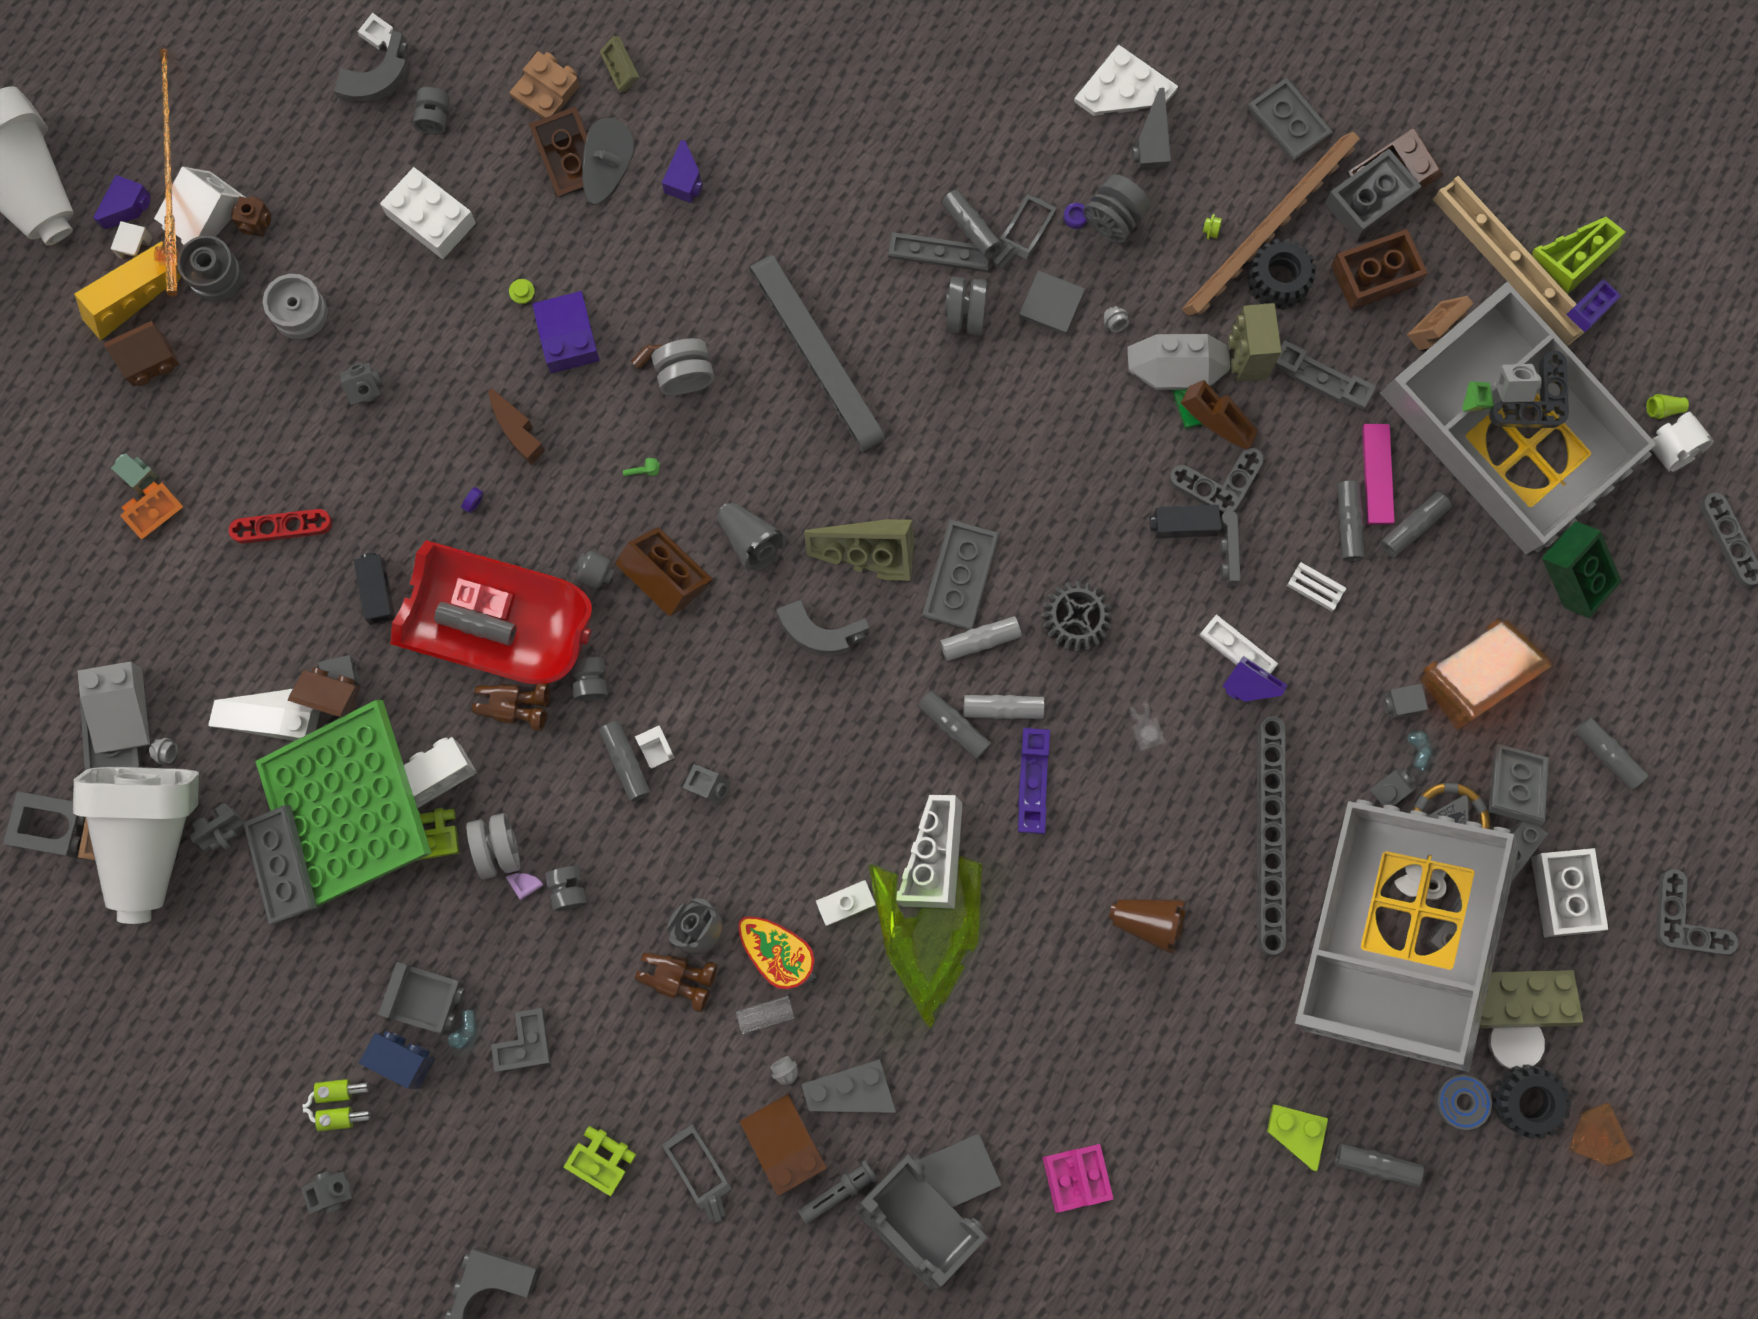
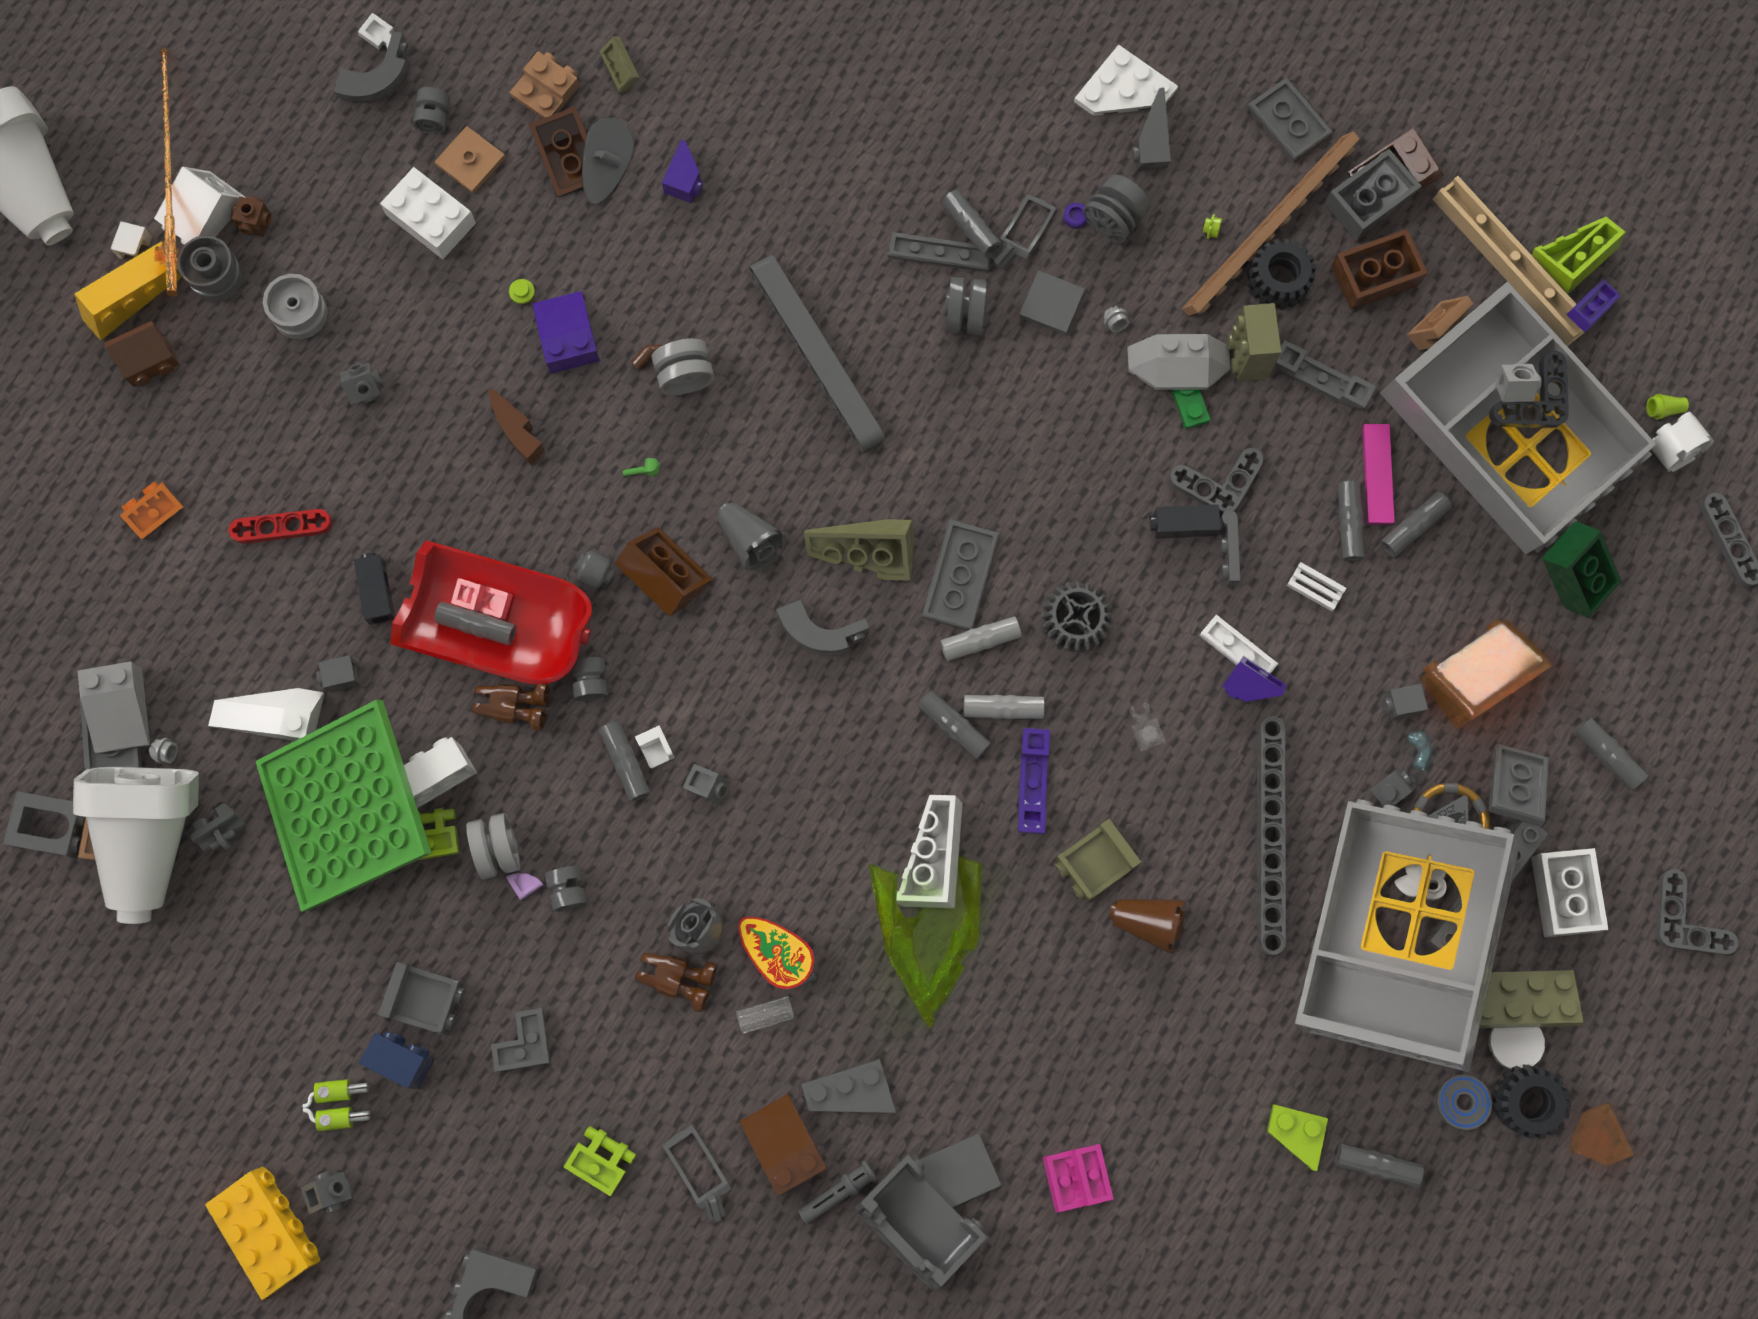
dark purple slope [93,175,151,229] -> none
sand green brick [111,454,159,495] -> none
dark grey tile [243,805,317,925] -> none
reddish brown slope [287,667,361,717] -> none
clear light blue arm [448,1010,476,1049] -> none
dark purple tile [461,487,484,513] -> none
light grey plate [770,1056,798,1085] -> none
white plate [816,880,876,926] -> none
reddish brown slope [1181,380,1258,449] -> none
bright green slope [1462,381,1494,412] -> none
none -> yellow bracket [205,1167,320,1300]
none -> medium nougat plate [434,126,506,194]
none -> olive panel [1055,819,1141,902]

